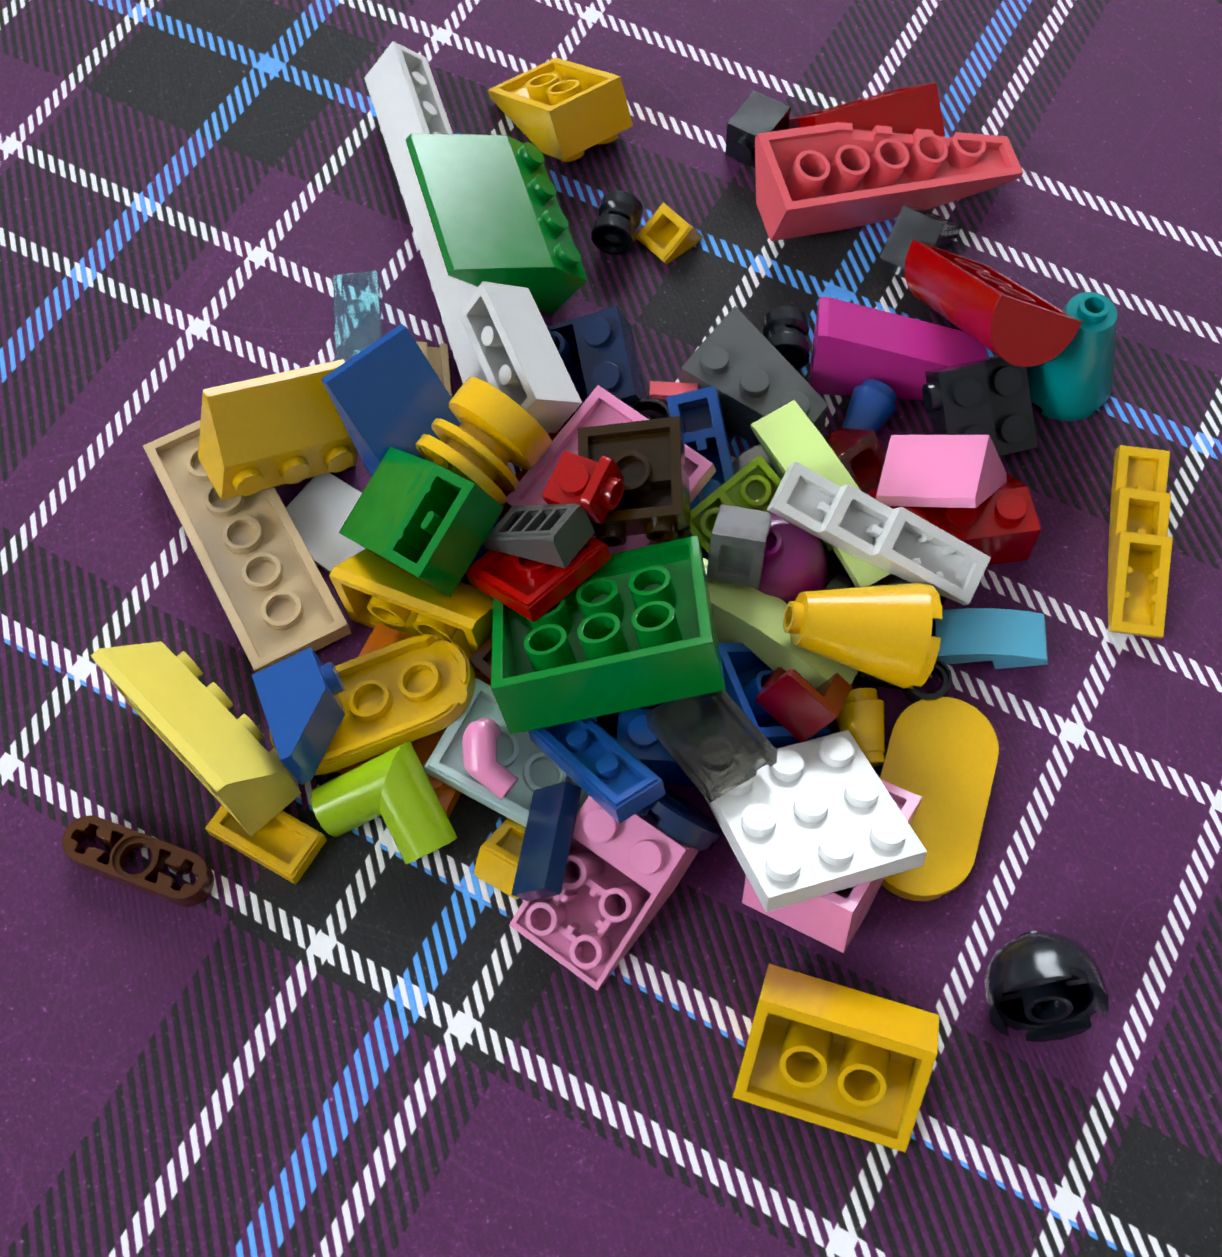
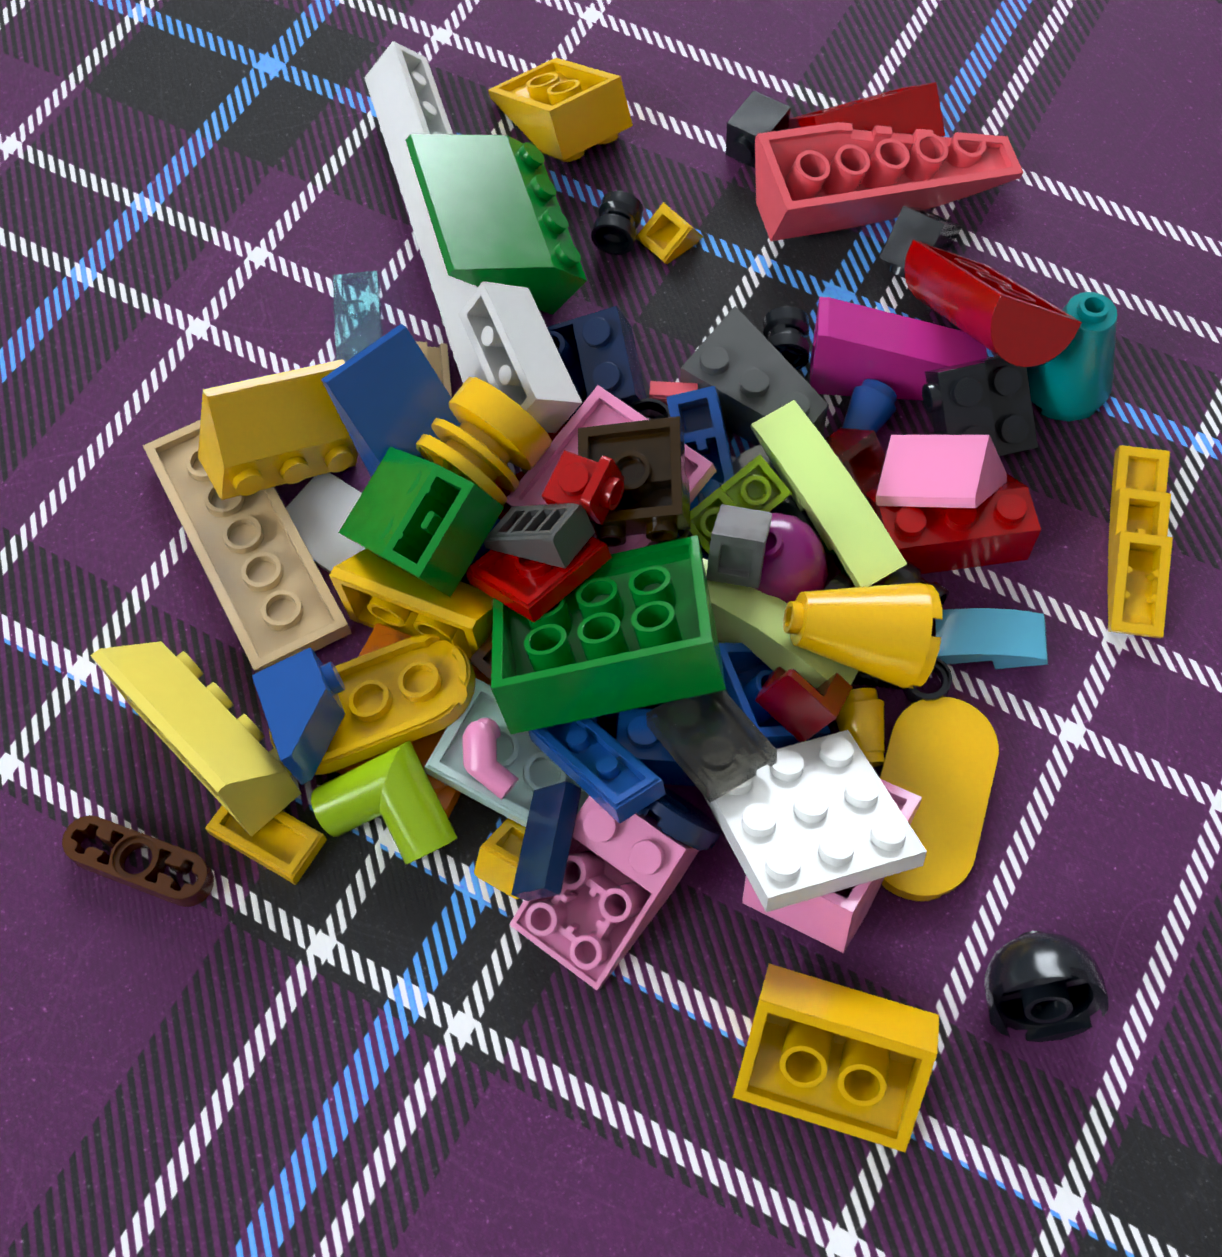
white slope [767,462,991,605] -> none

